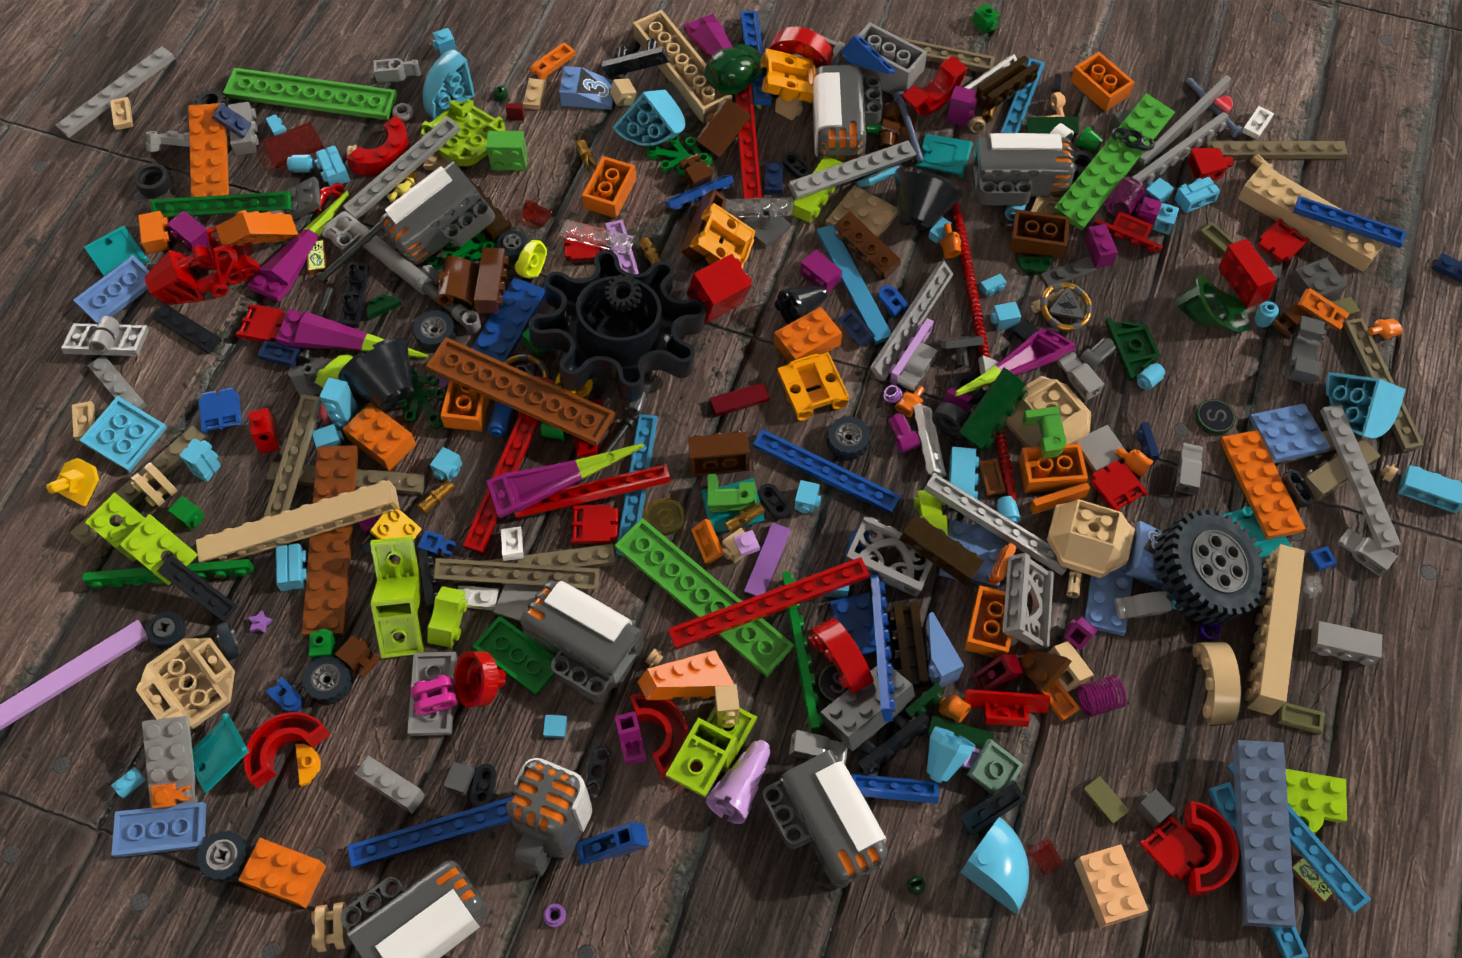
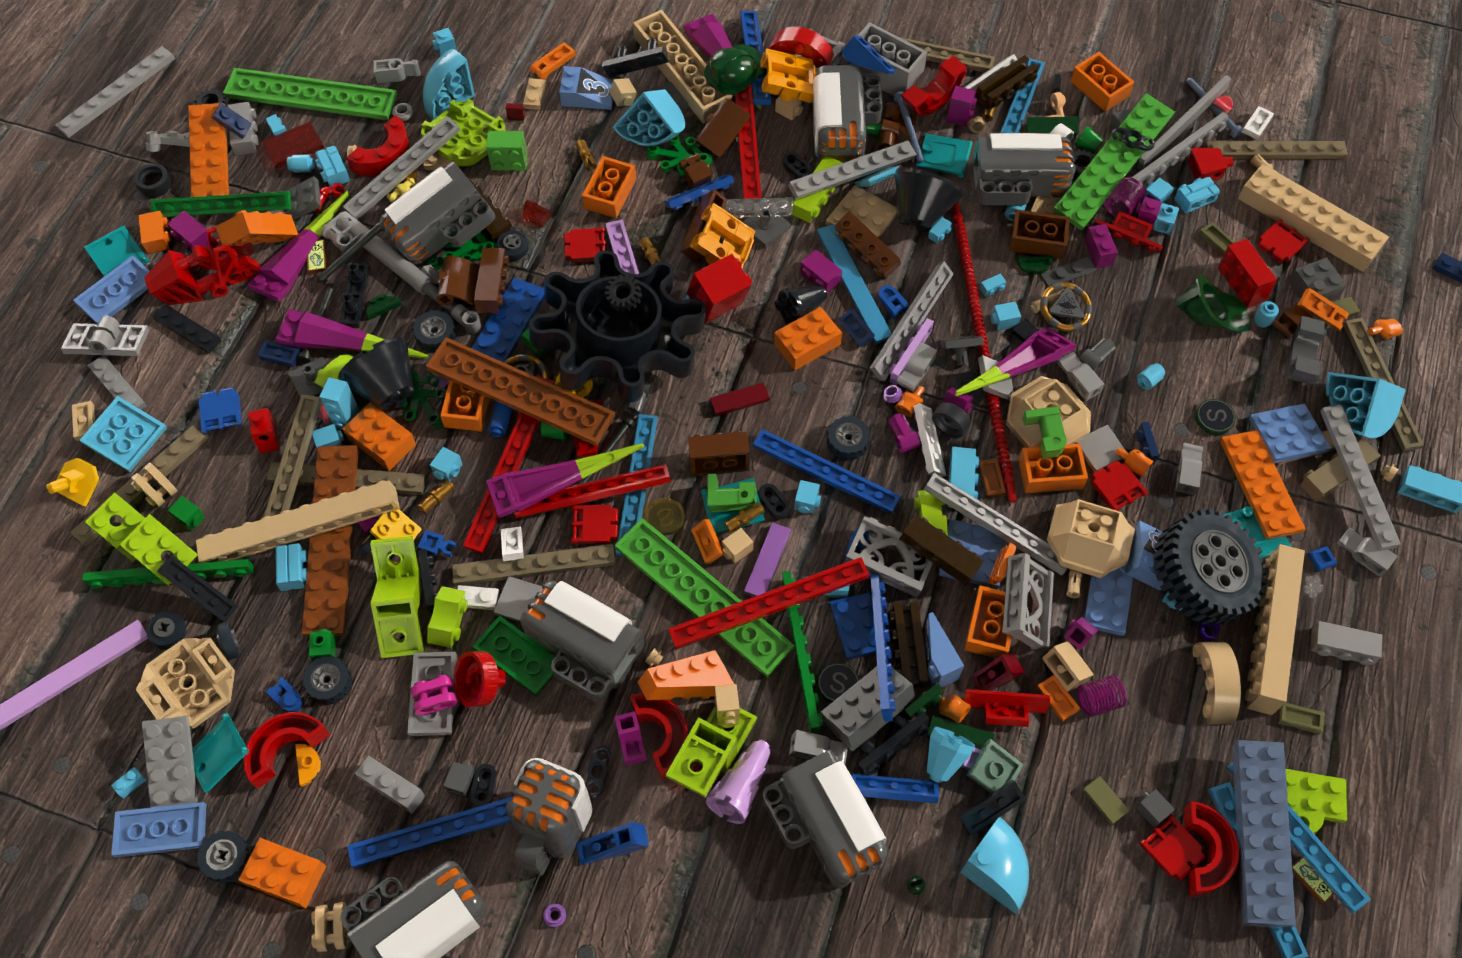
tan plate [110,97,133,130] -> none
orange plate [151,783,193,808] -> none
medium azure brick [180,439,221,482] -> none
red plate [235,304,286,343] -> none
medium lavender piece [249,610,273,633] -> none
reddish brown brick [335,635,381,678] -> none
dark tan plate [434,558,600,590] -> none
dark green hinge [493,85,507,100] -> none
neon yellow piece [515,240,547,278] -> none
medium azure tile [543,715,567,739] -> none
clear plate [560,219,634,255] -> none
lavender plate [734,530,760,557] -> none
dark blue plate [765,162,783,194] -> none
light orange piece [777,352,849,421] -> none
red brick [807,617,874,694] -> none
orange piece [940,223,961,259] -> none
dark green slope [959,367,1029,452] -> none
green brick [972,3,1000,34] -> none
medium azure brick [996,496,1020,524] -> none
reddish brown wing [1019,650,1072,693] -> none
clear red tile [1028,839,1064,876] -> none
orange tile [1029,483,1090,514] -> none
light nougat brick [1074,844,1148,928] -> none
dark green wing [1105,318,1161,381] -> none
light grey piece [1114,590,1172,620] -> none
black plate [1282,469,1314,507] -> none
blue tile [1292,196,1407,248] -> none

